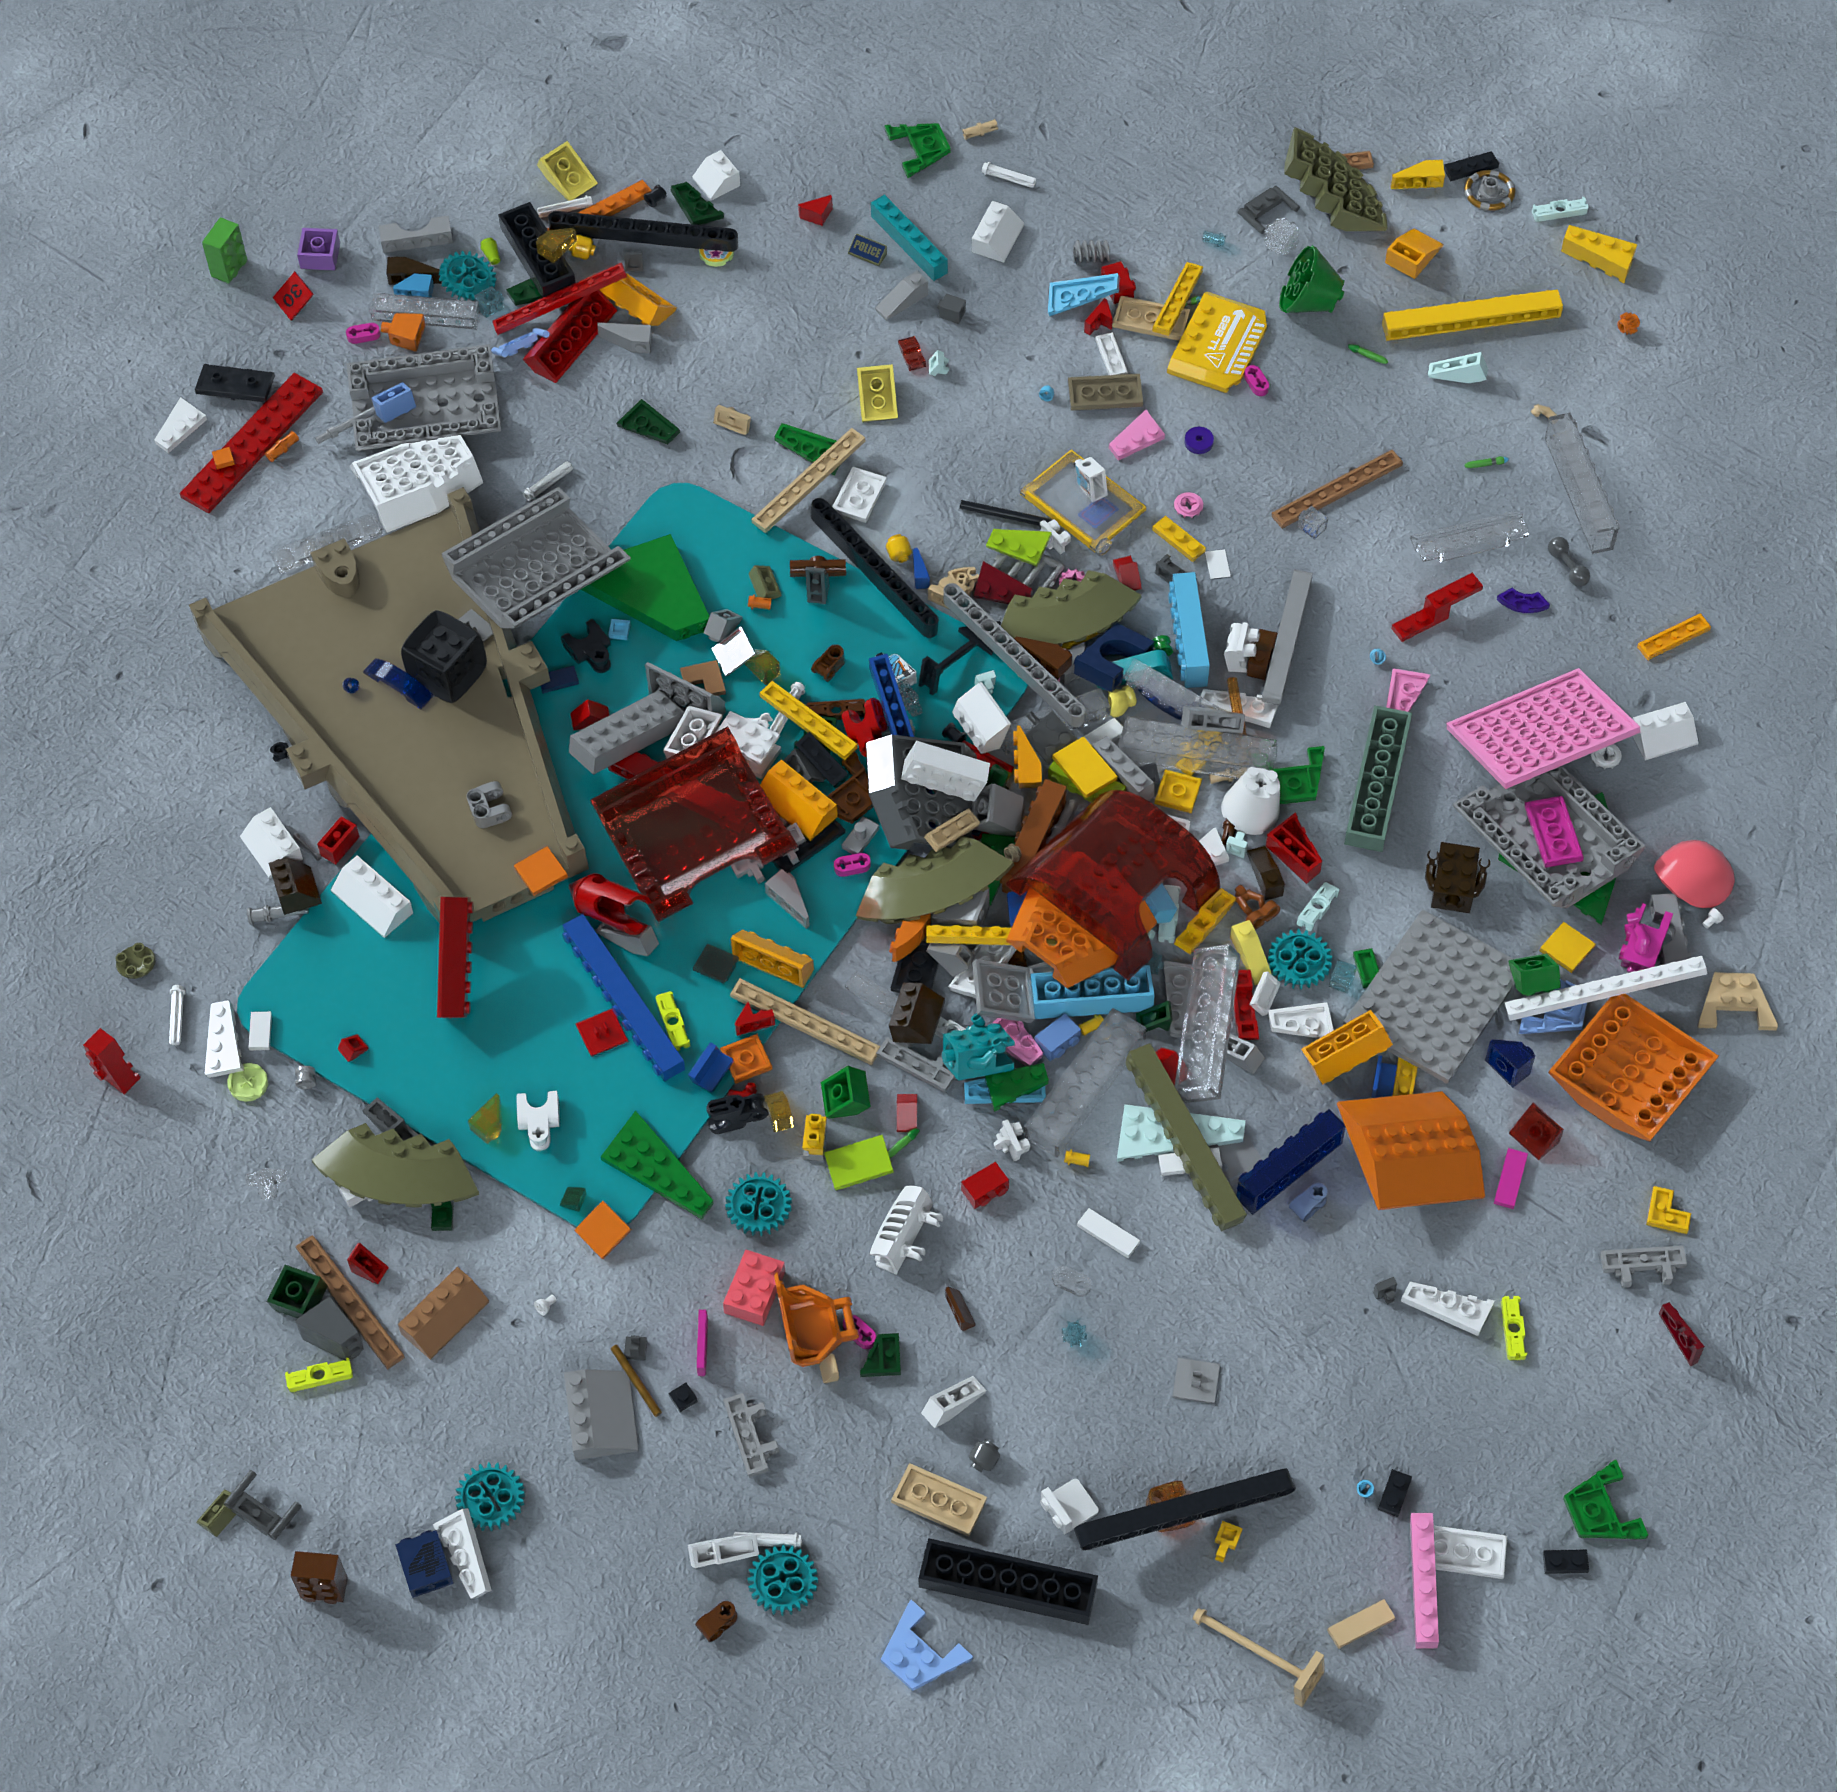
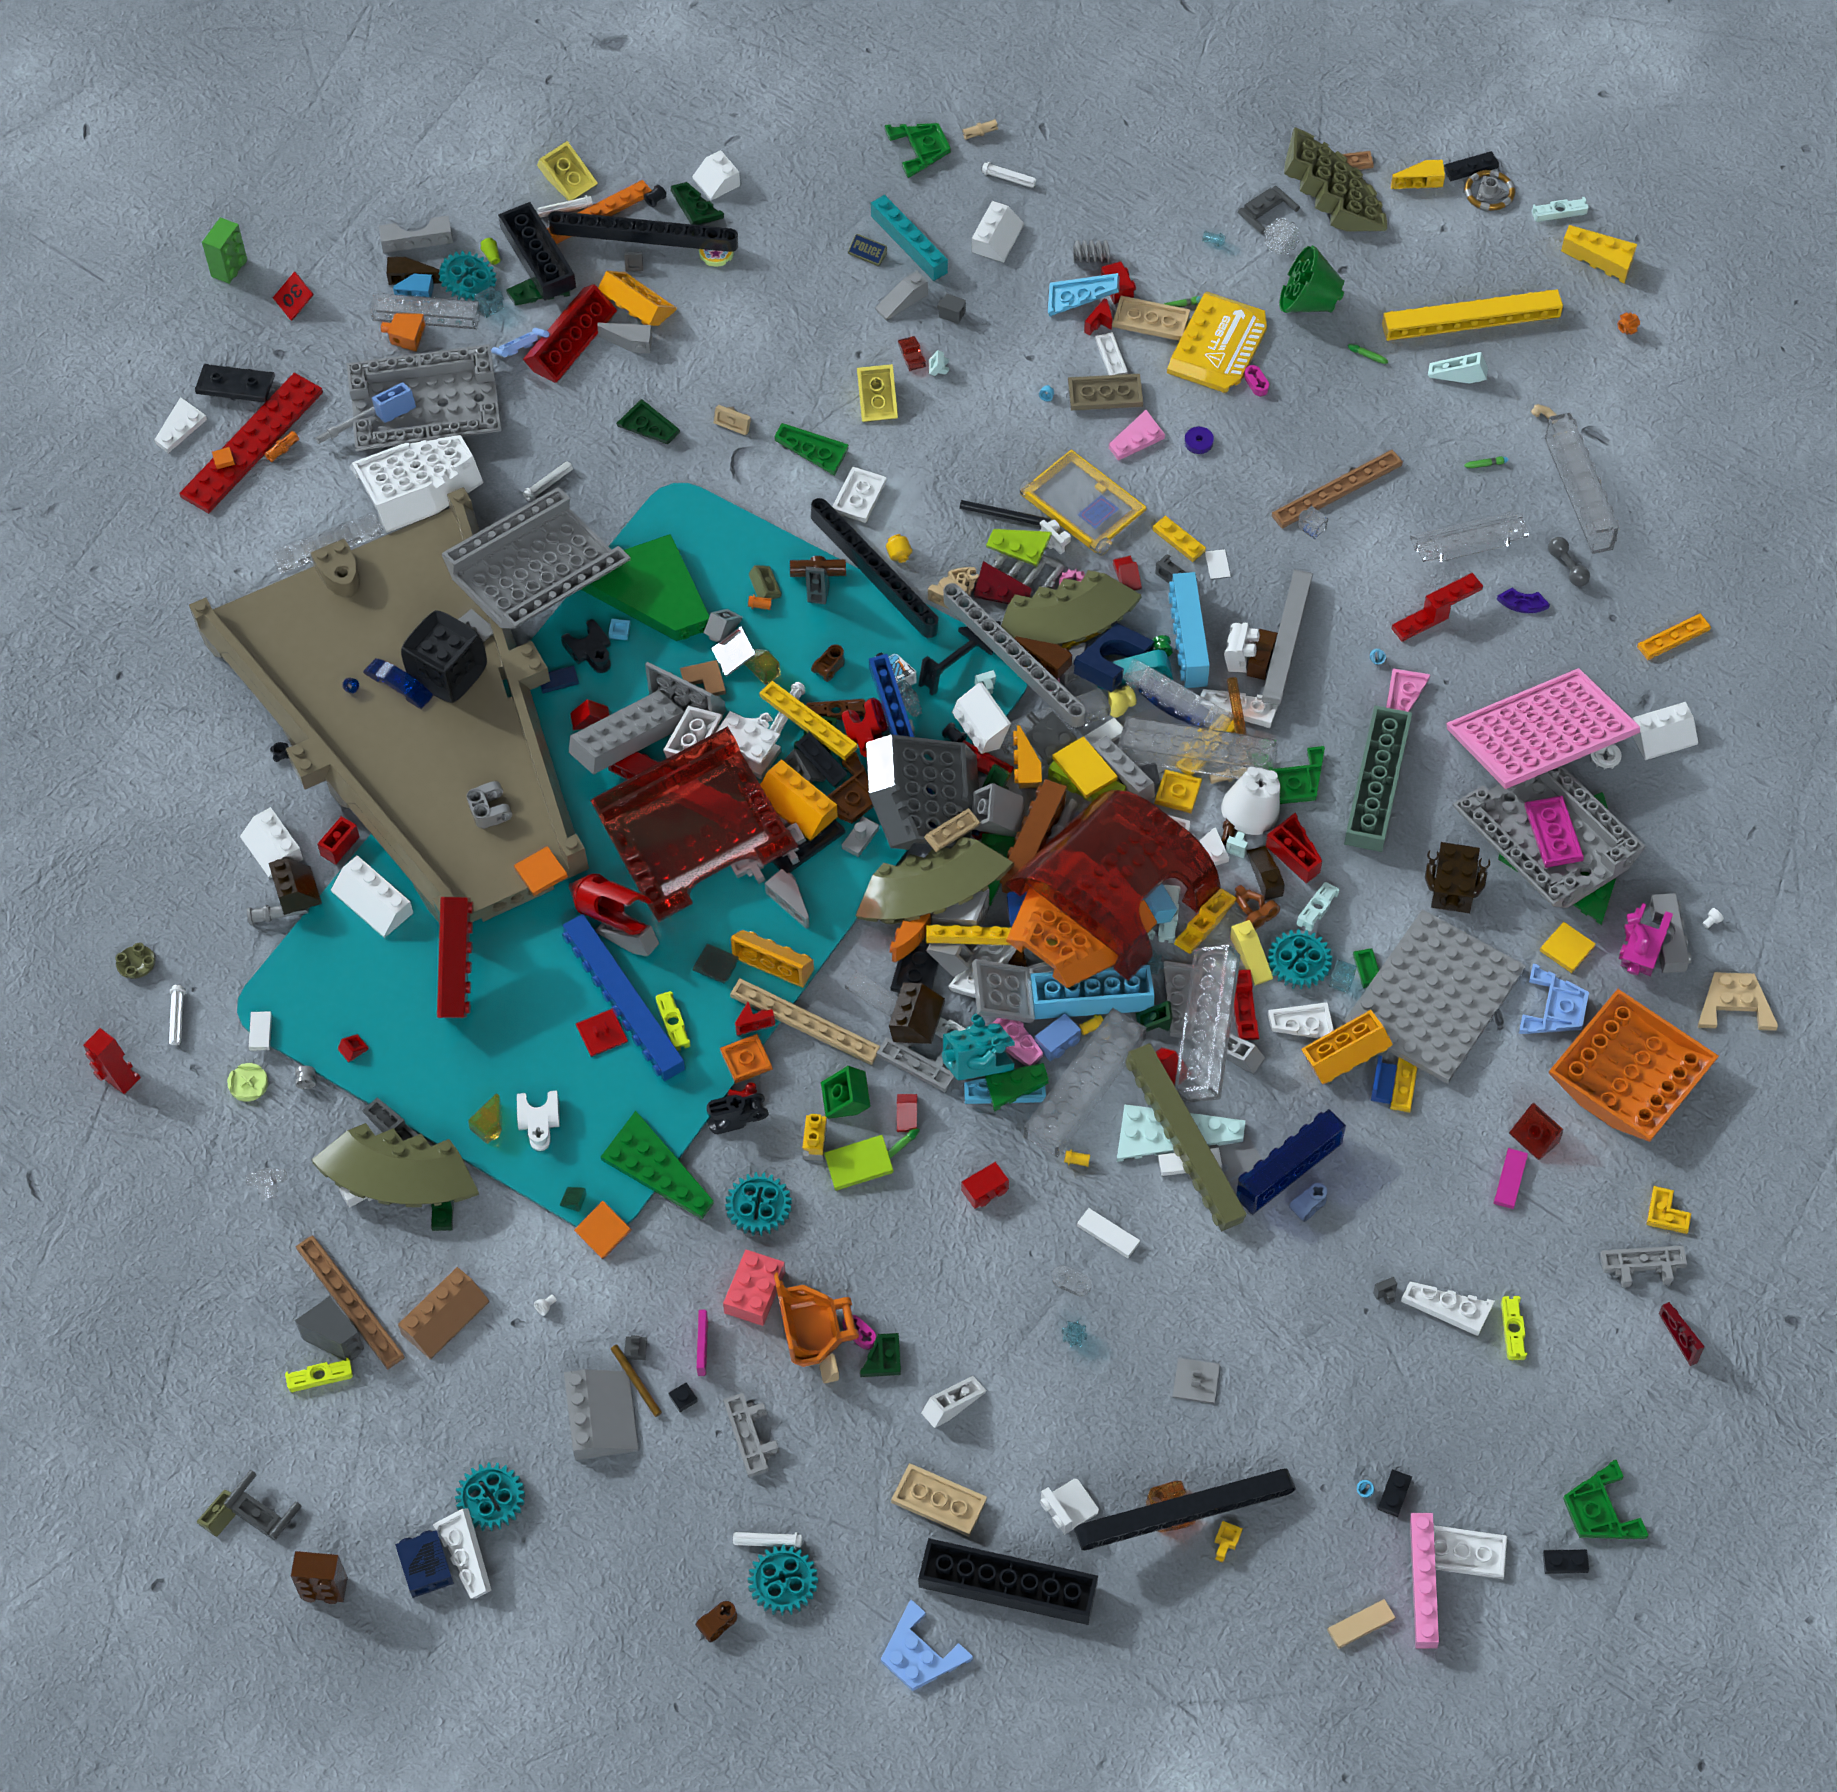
white wing [205,1000,244,1078] -> none
dark green brick [266,1265,328,1318] -> none
flat silver hinge [293,833,322,861] -> none
medium lavender brick [297,228,340,270] -> none
dark pink beam [346,323,381,344] -> none
red slope [347,1243,389,1284] -> none
red tile [493,263,627,335] -> none
clear yellow slope [536,228,577,263] -> none
yellow head [569,235,596,260] -> none
blue panel [688,1042,734,1093] -> none
white slope [688,1533,759,1568] -> none
tan plate [752,428,866,533] -> none
clear yellow slope [764,1091,793,1132] -> none
red slope [798,195,833,226] -> none
dark pink beam [834,853,871,877] -> none
white piece [870,1186,943,1275] -> none
white brick [901,741,990,801] -> none
blue slope [913,548,930,589] -> none
reddish brown slope [945,1287,976,1331] -> none
dark grey head [969,1439,1000,1473] -> none
white hips [994,1120,1030,1161] -> none
dark tan plate [1004,844,1021,862] -> none
white torso [1074,457,1108,503] -> none
yellow tile [1152,262,1203,336] -> none
bright pink gear [1174,492,1203,518] -> none
light grey slope [1181,706,1245,734] -> none
tan tile [1193,1608,1325,1707] -> none
white tile [1249,972,1281,1016] -> none
orange slope [1337,1091,1485,1210] -> none
light orange slope [1385,228,1444,279] -> none
clear blue slope [1485,1039,1536,1088] -> none
white plate [1505,956,1707,1021] -> none
green slope [1508,954,1561,996] -> none
coral piece [1654,840,1735,908] -> none

